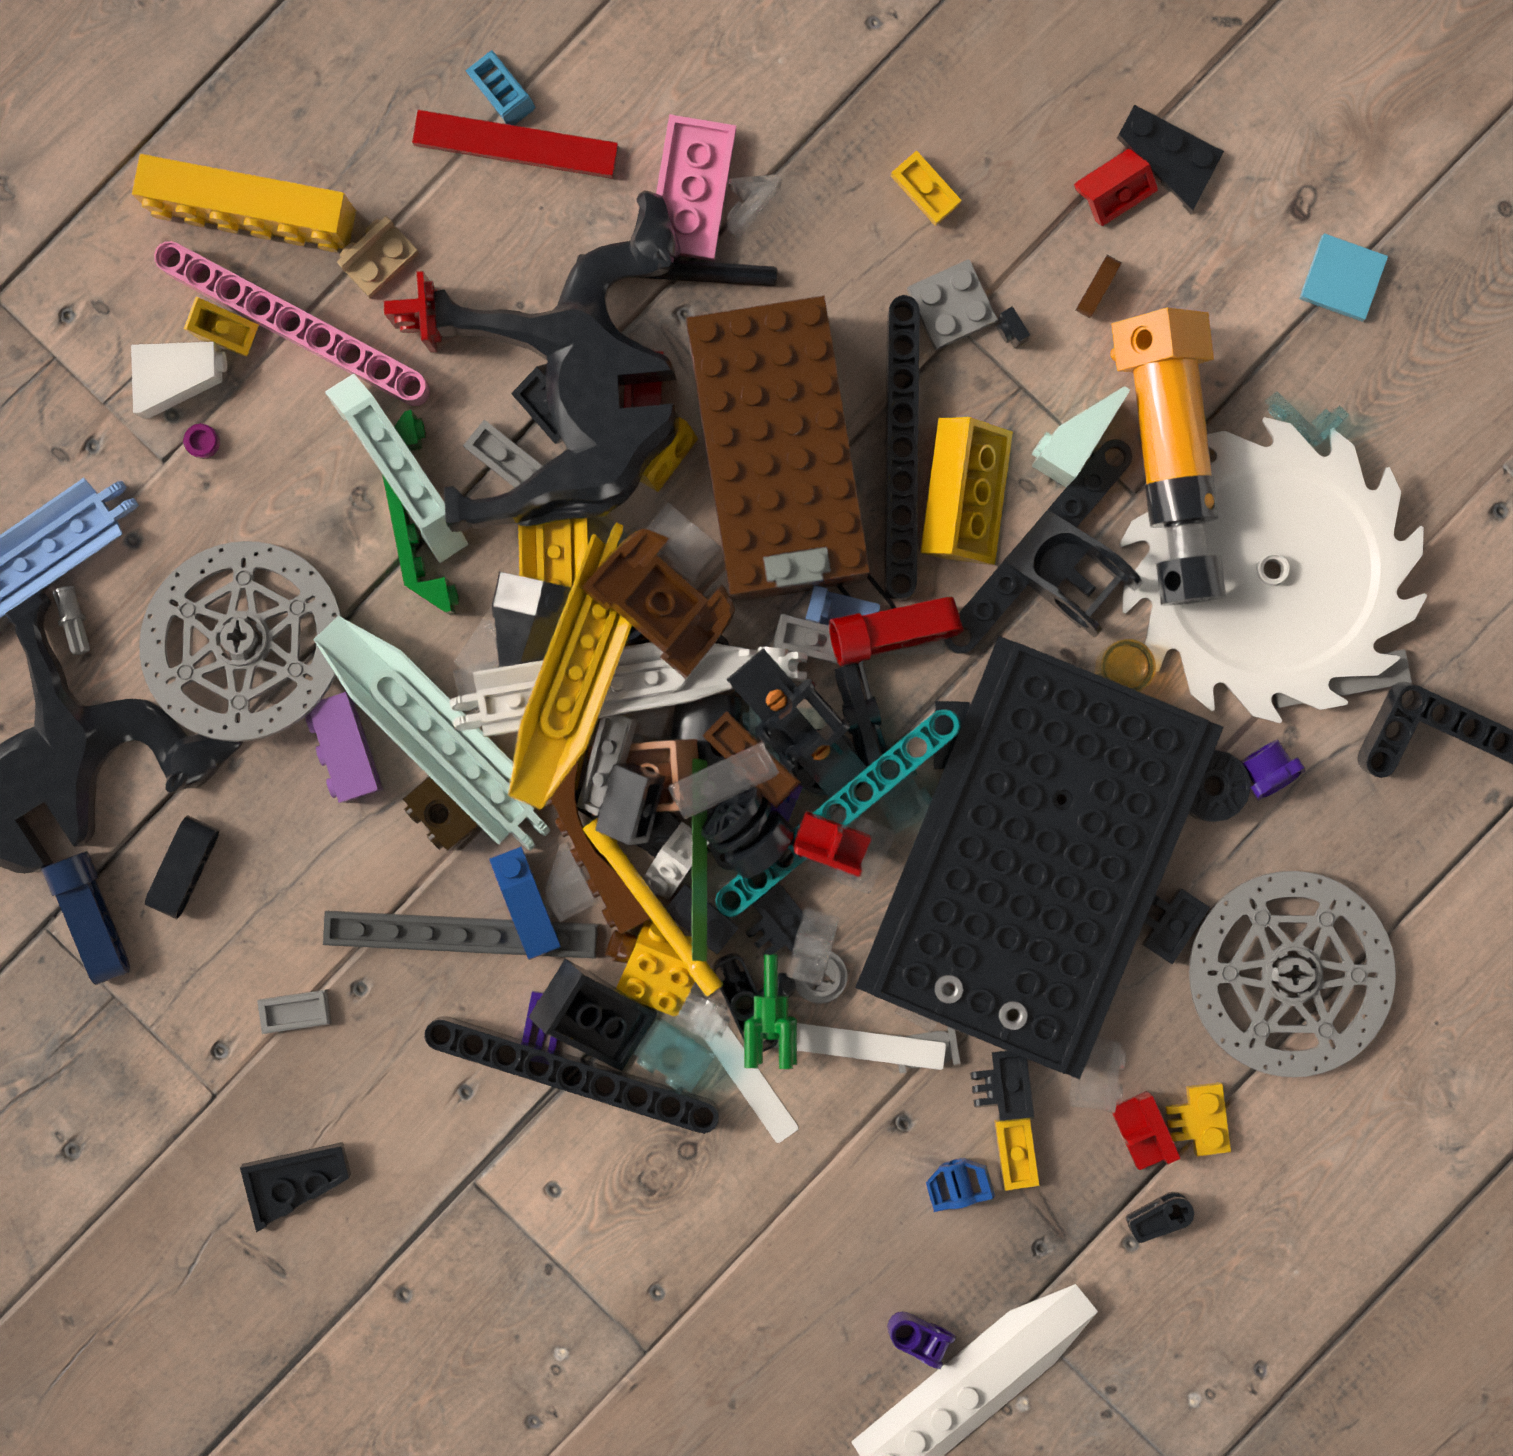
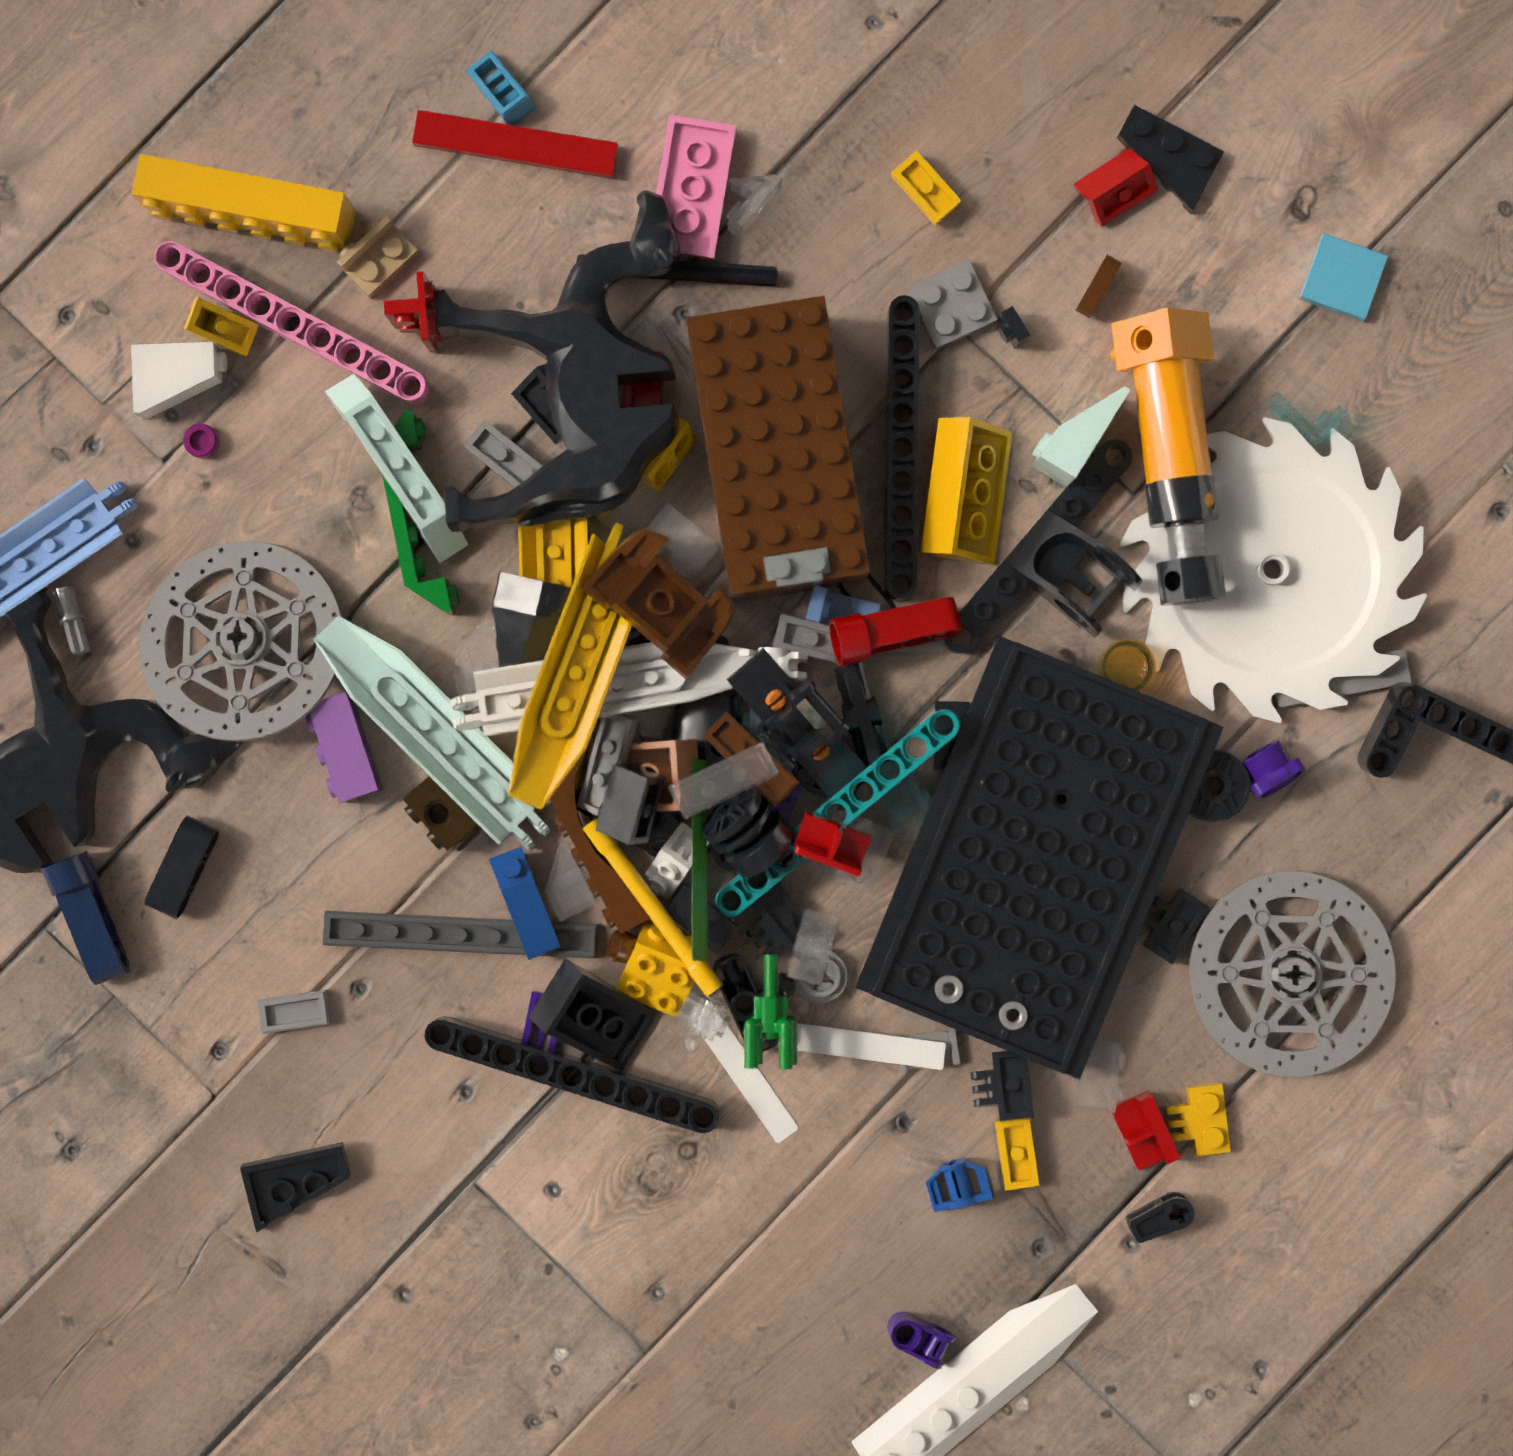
clear light blue brick [634,1016,715,1092] -> none

